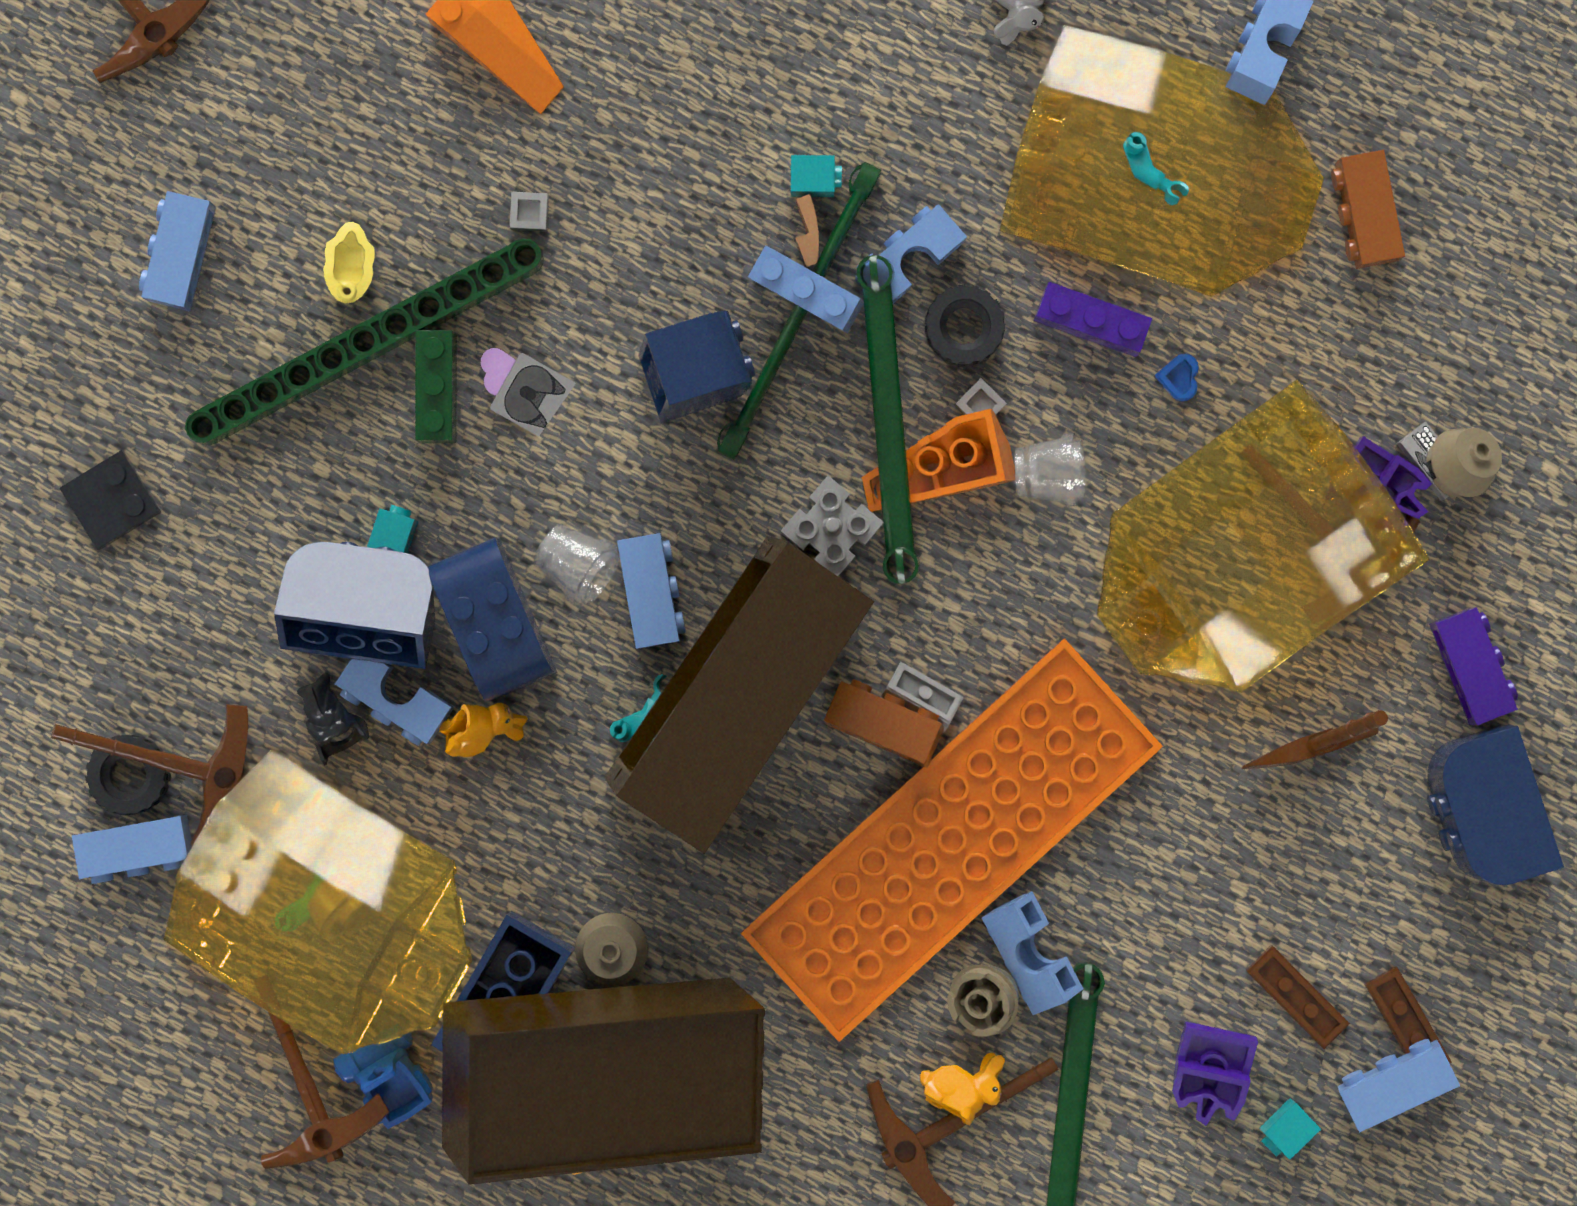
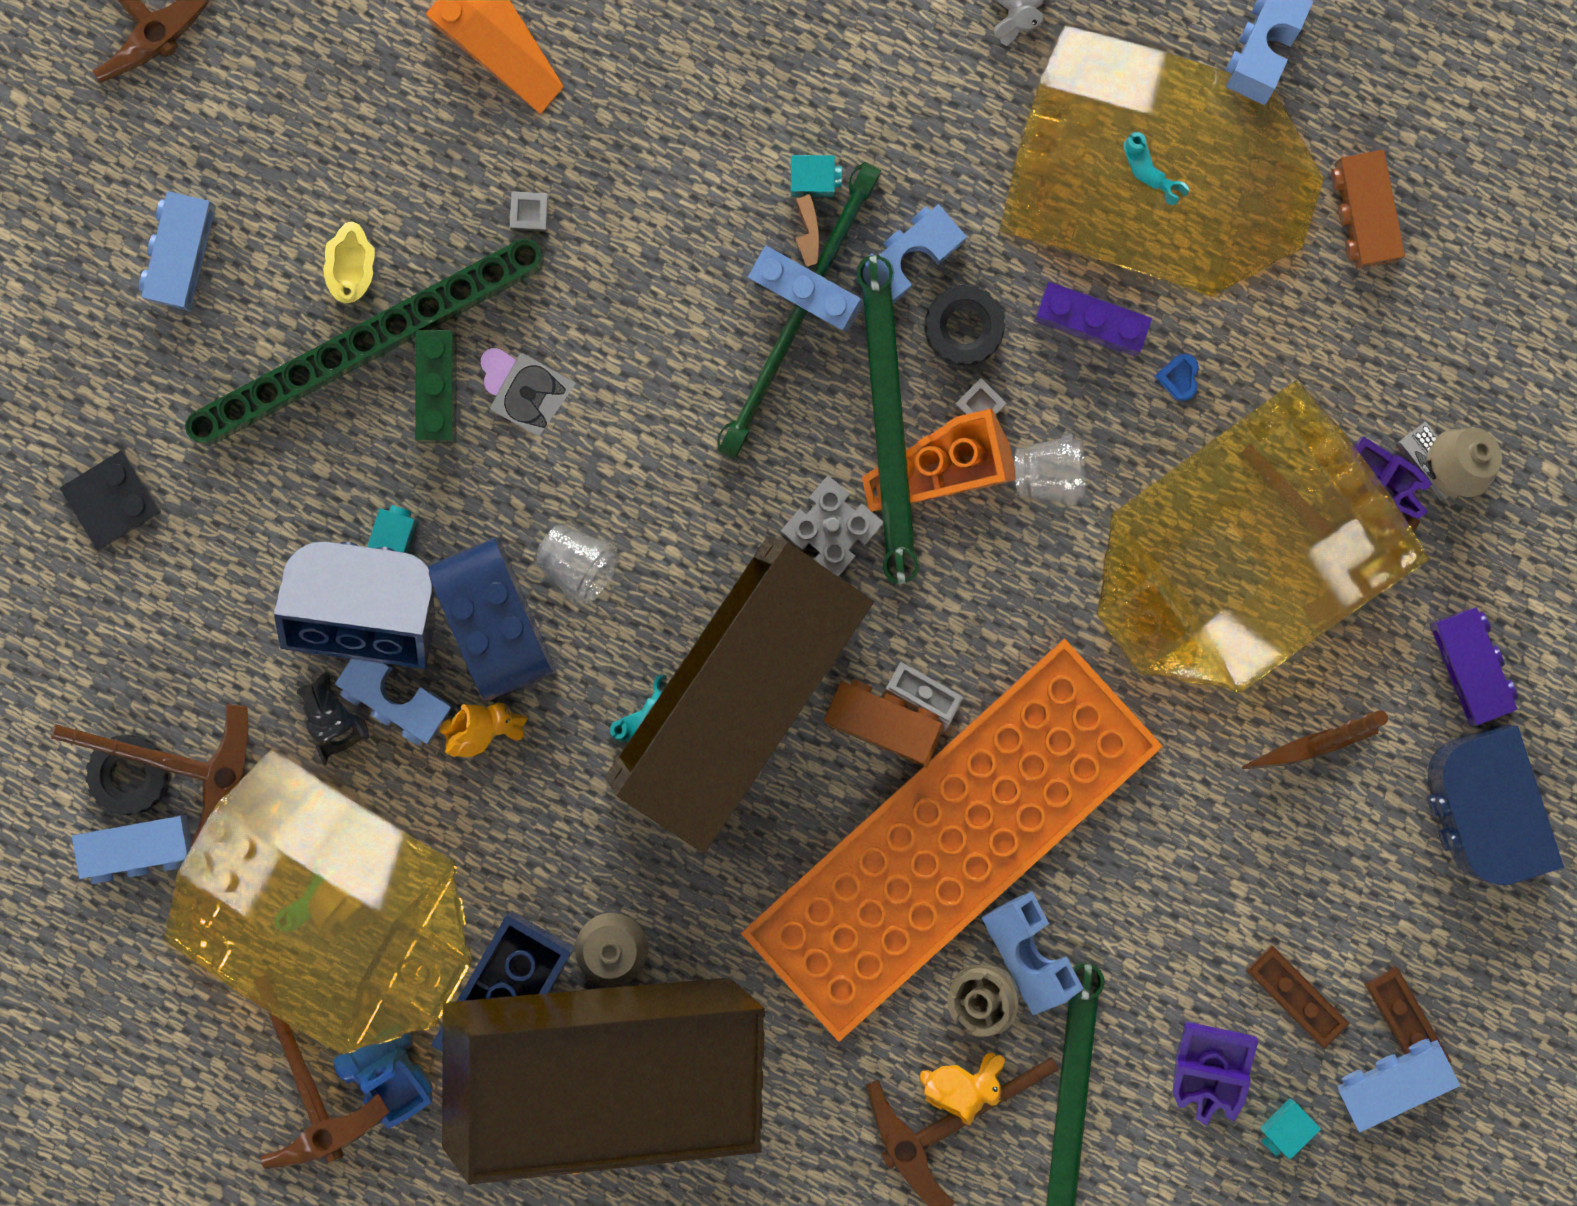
medium blue brick [617,533,686,649] -> none
dark blue brick [638,311,755,424] -> none

